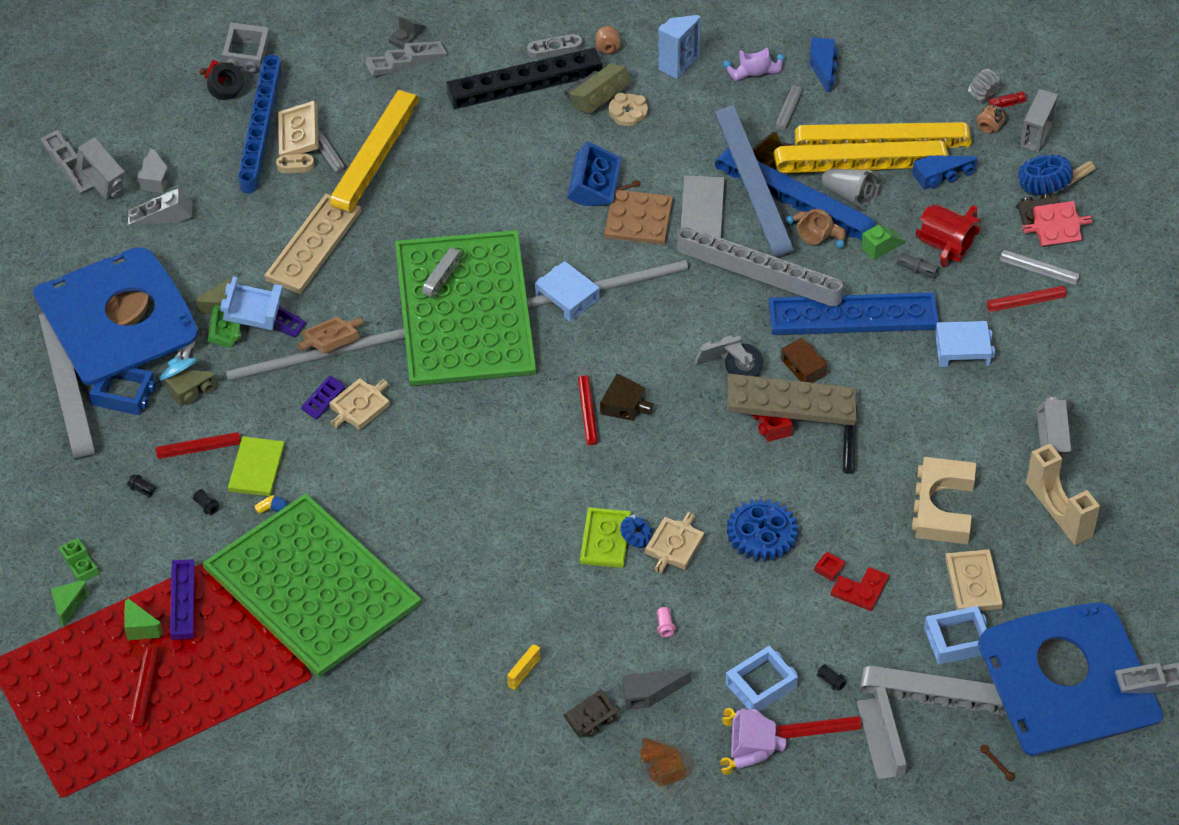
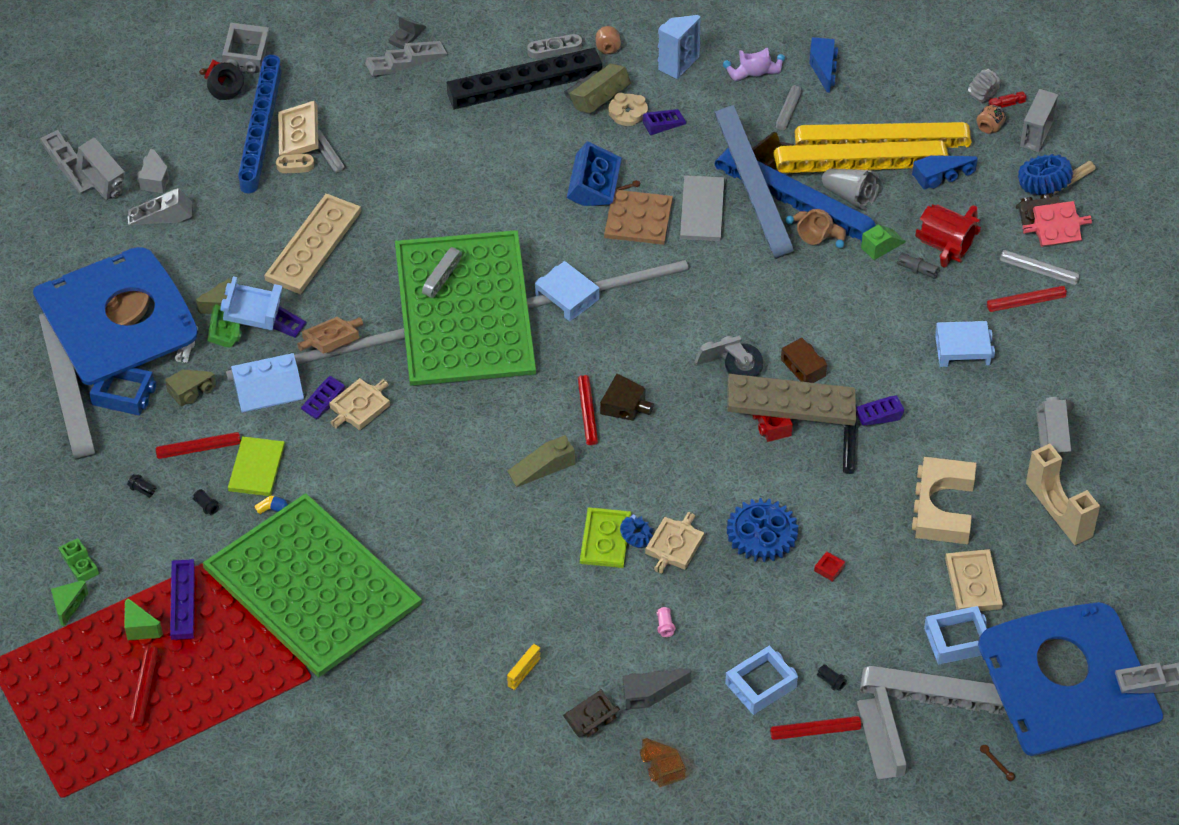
medium azure dish [159,356,197,381] -> none
yellow beam [330,90,418,212] -> none
light grey beam [677,227,843,306] -> none
lavender torso [720,708,786,775] -> none
blue plate [769,292,939,335] -> none
red plate [830,567,889,612] -> none
none -> light blue slope [231,353,304,413]
none -> olive slope [507,435,575,487]
none -> dark purple slope [643,109,686,135]
none -> dark purple slope [856,395,904,426]

